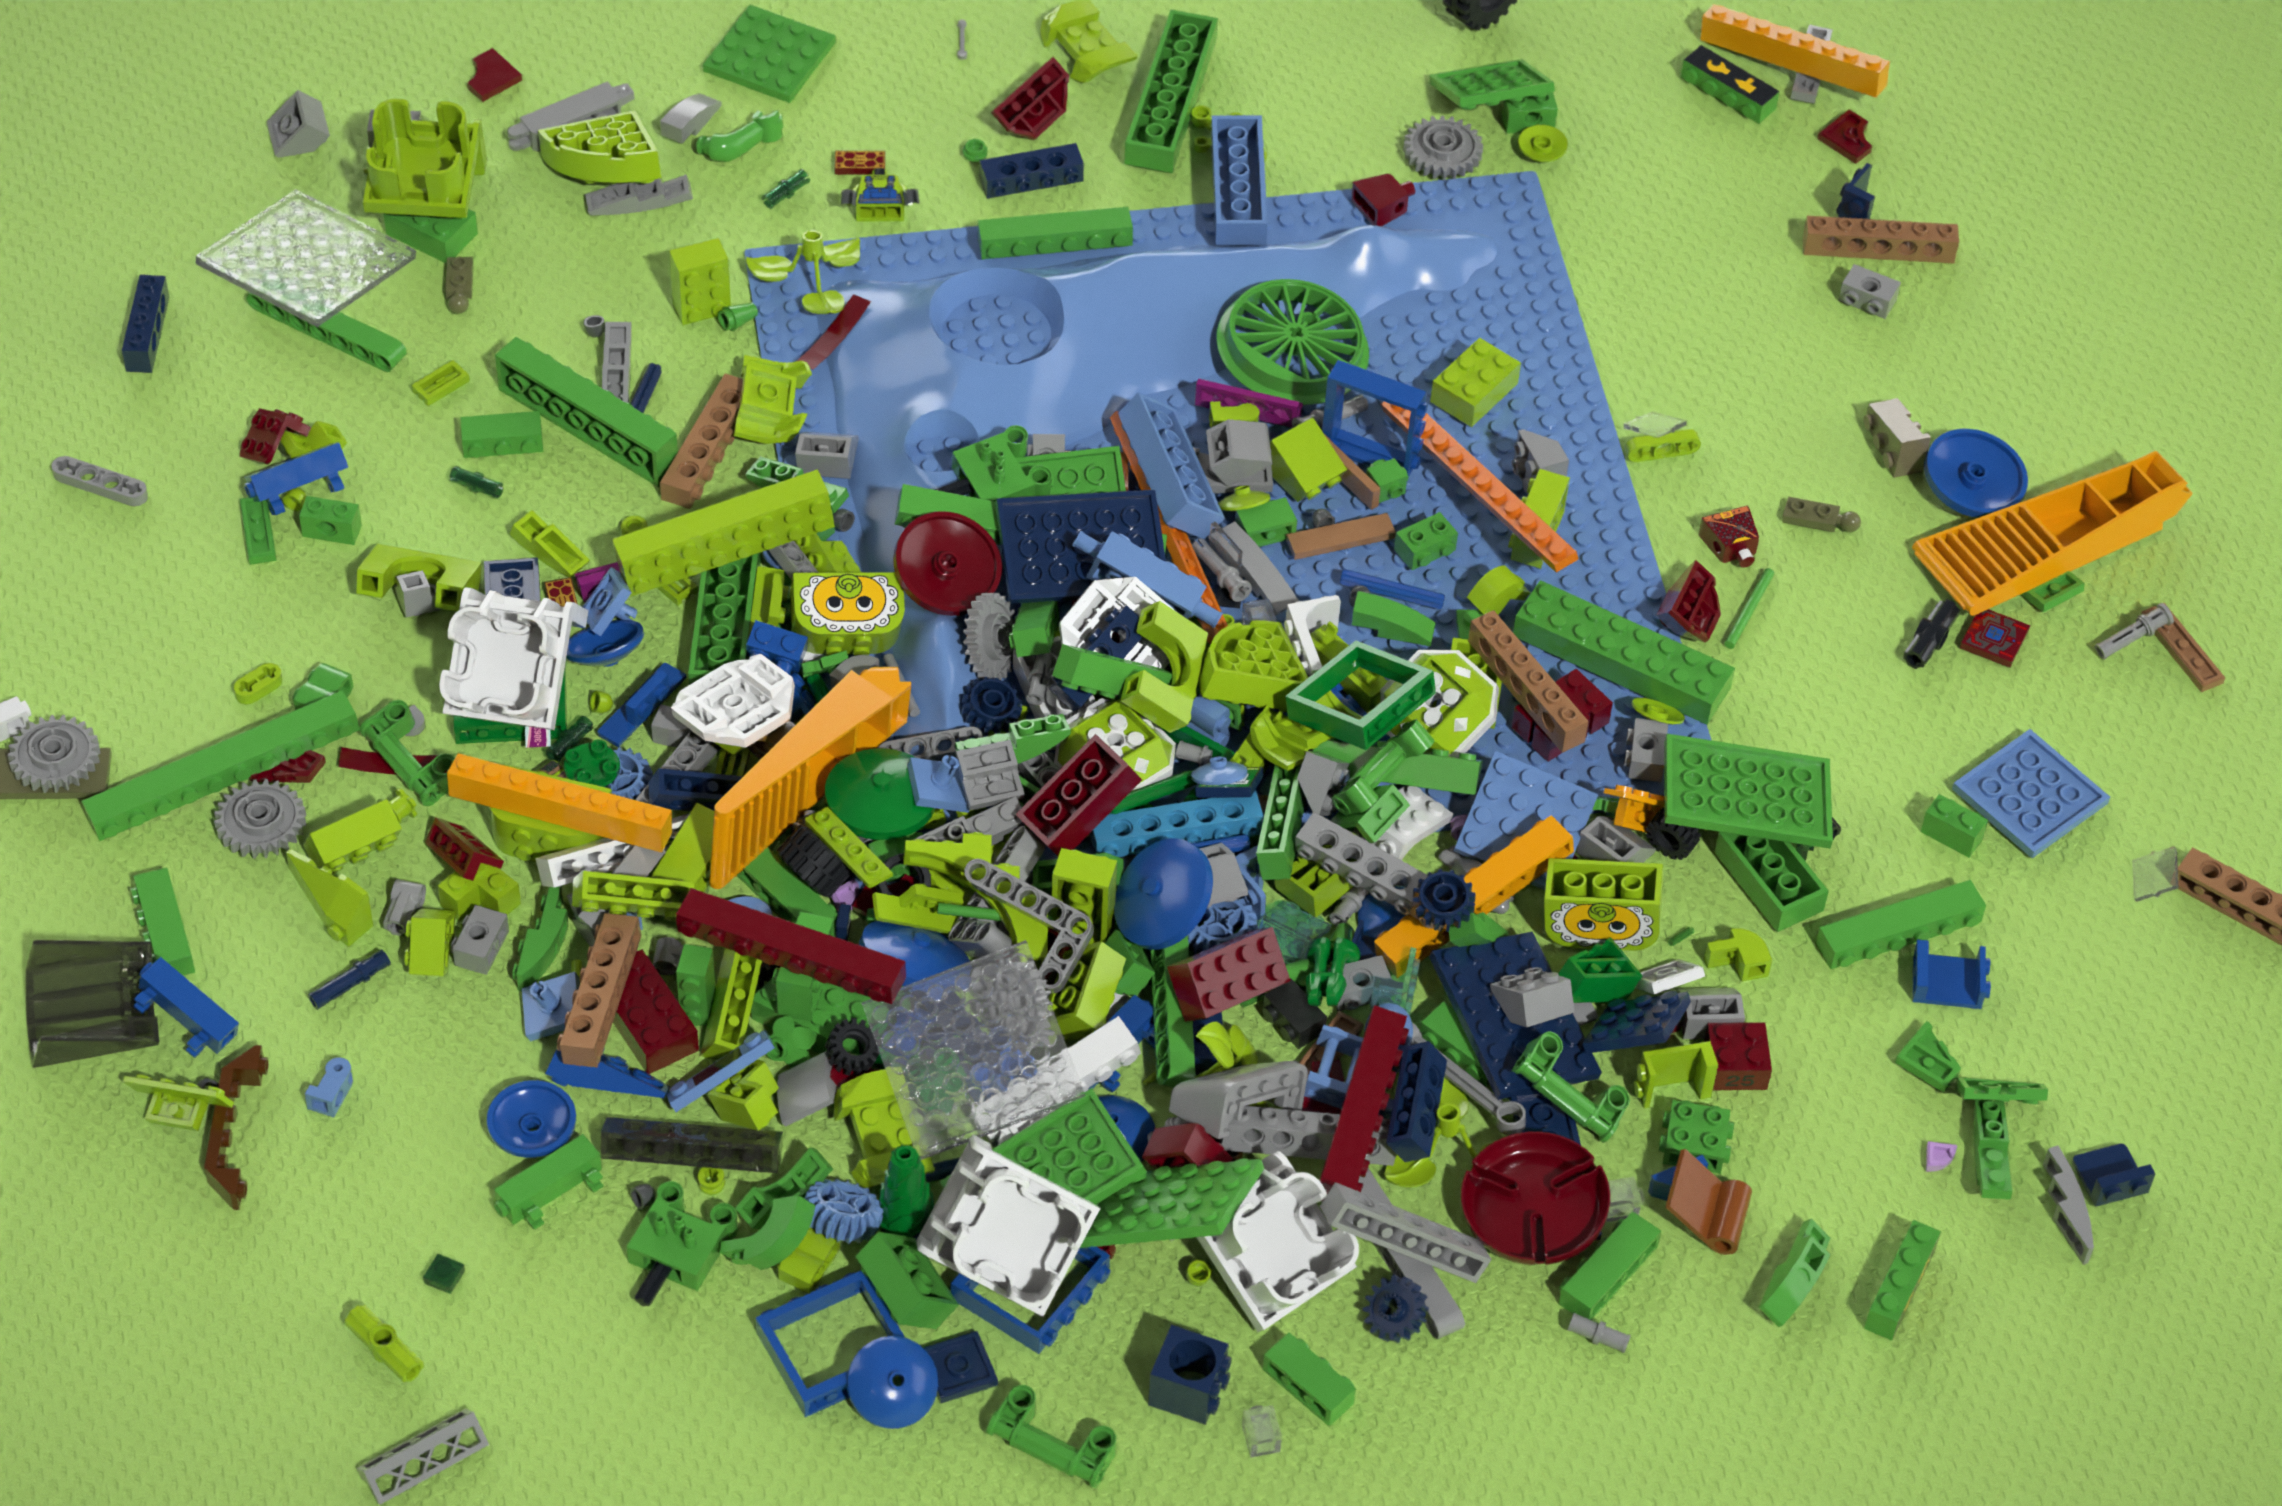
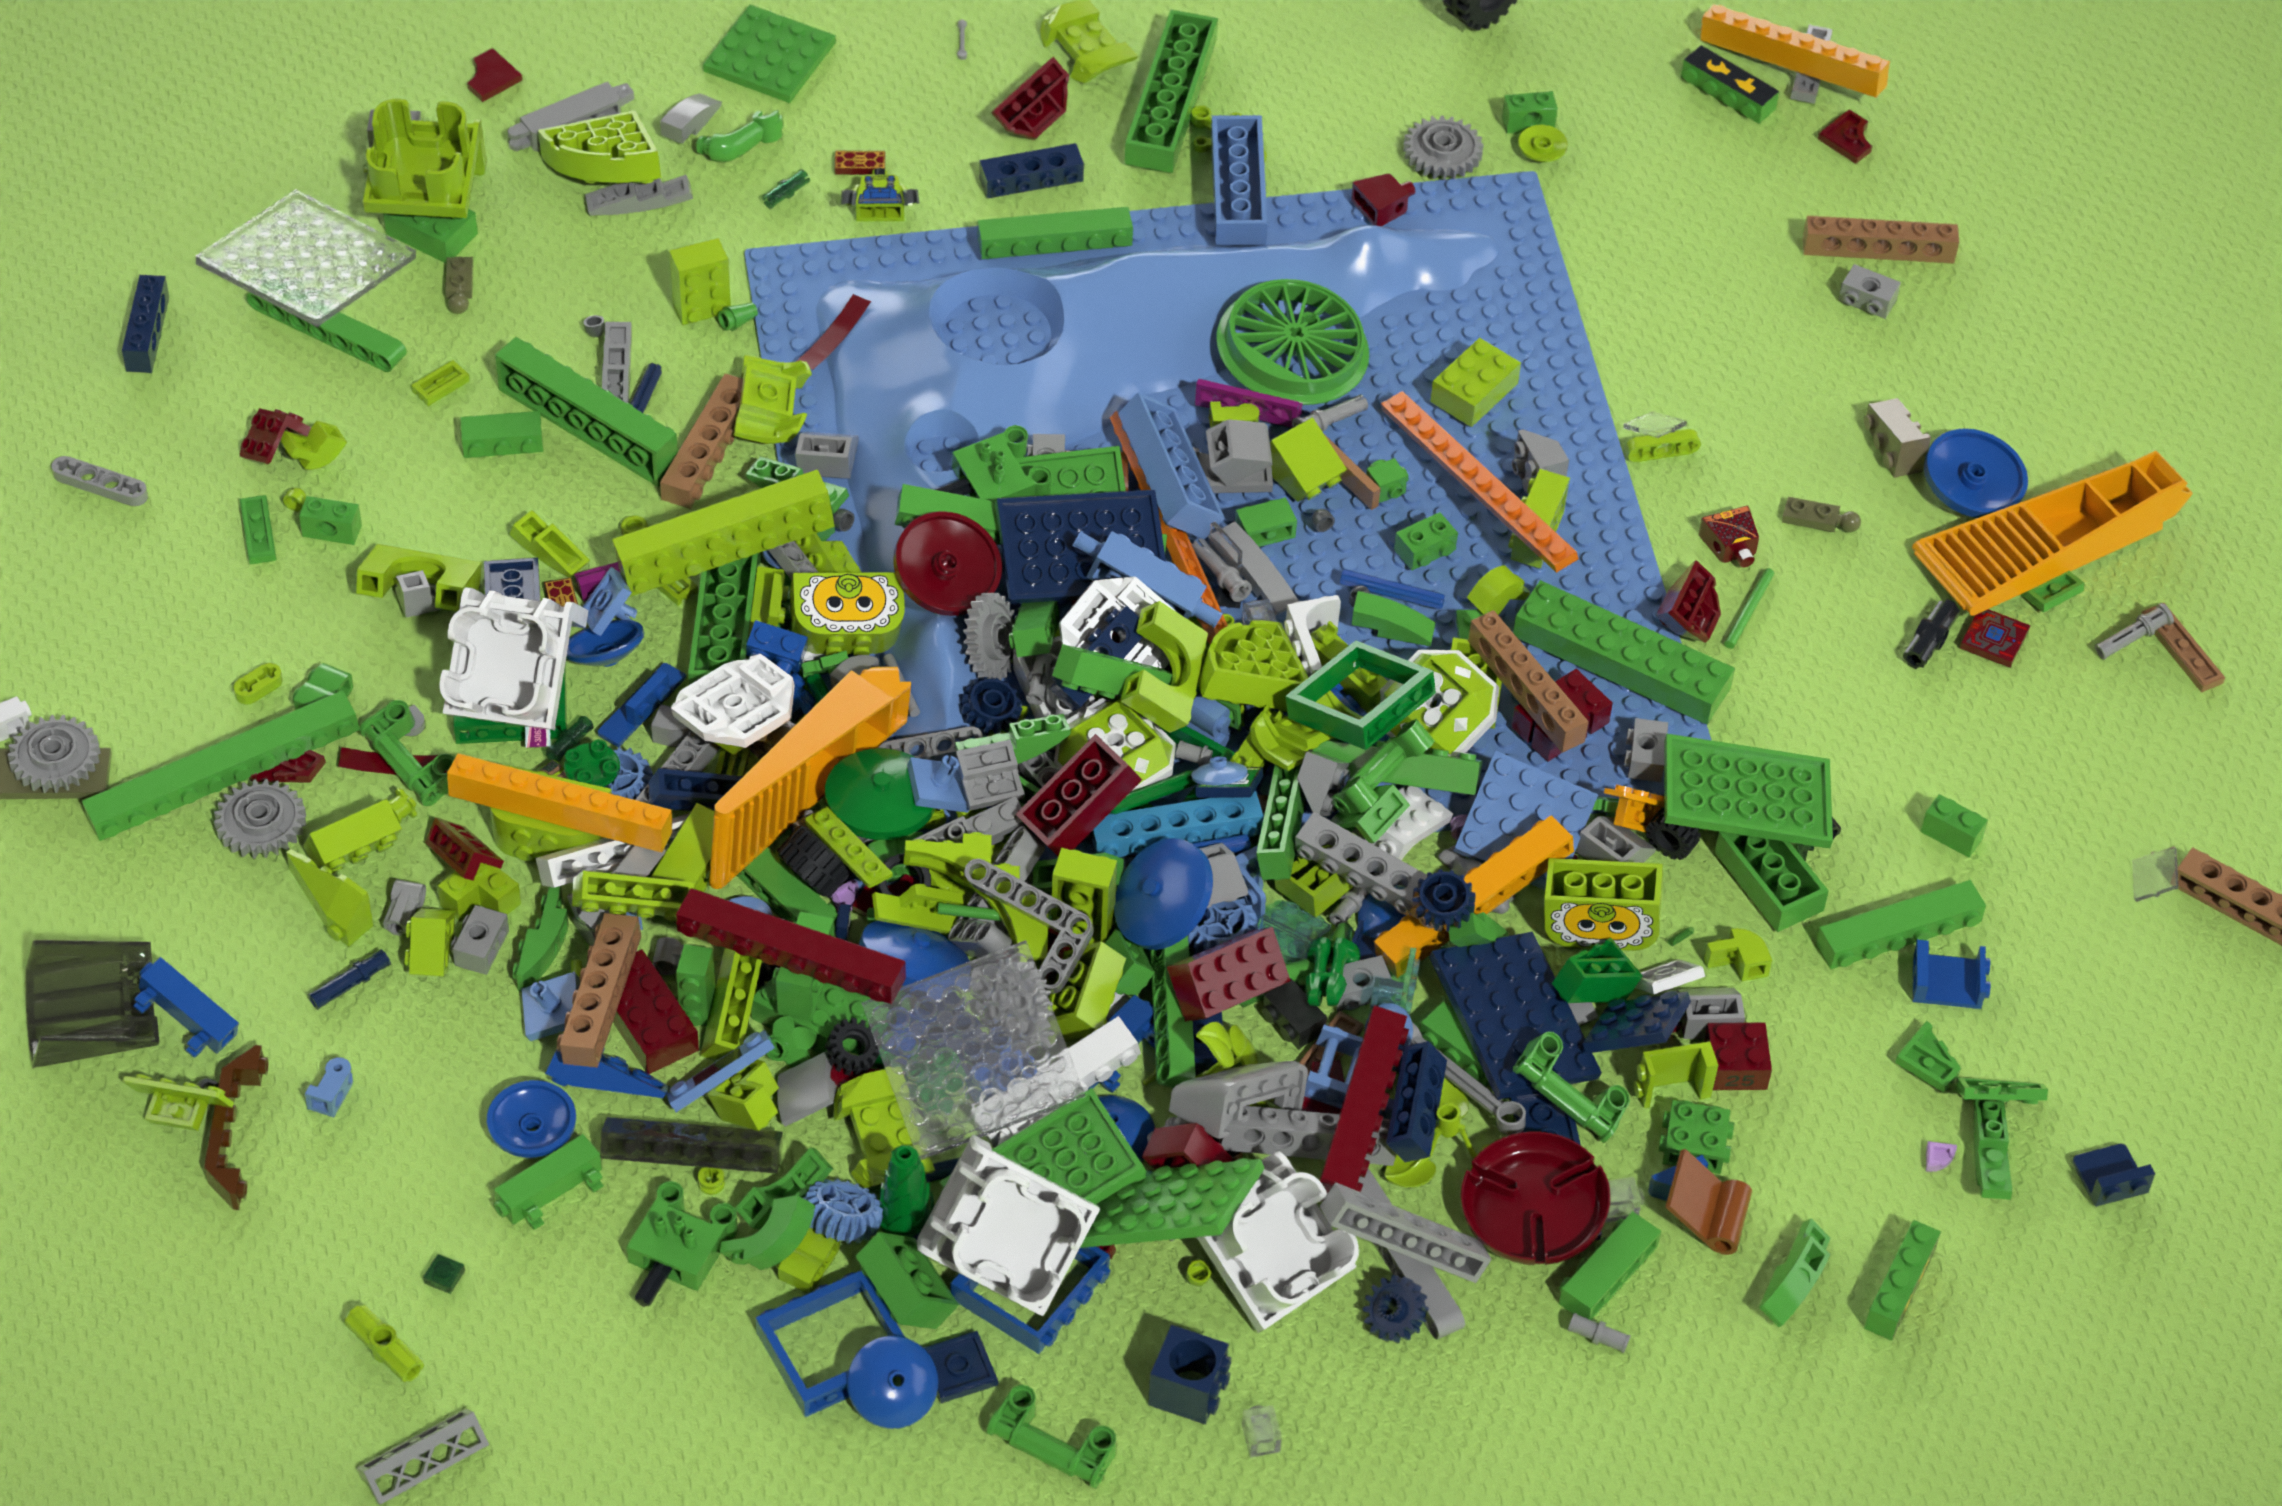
bright green brick [130,868,195,976] -> none
blue brick [244,442,349,515] -> none
light grey slope [267,90,330,158] -> none
clear green pin [450,466,504,499] -> none
lime hinge [590,691,613,713] -> none
dark grey hinge [630,1184,656,1210] -> none
lime plant [746,230,860,314] -> none
bright green plate [963,139,988,162] -> none
lime dish [1218,485,1271,511] -> none
bright green brick [1263,1332,1356,1426] -> none
medium nougat tile [1286,513,1396,560] -> none
blue window [1322,360,1428,478] -> none
bright green plate [1429,59,1555,110] -> none
light grey slope [1490,967,1575,1027] -> none
lime dish [1631,698,1685,725] -> none
dark blue bracket [1836,163,1875,219] -> none
medium blue plate [1952,729,2110,858] -> none
light grey slope [2043,1145,2094,1265] -> none

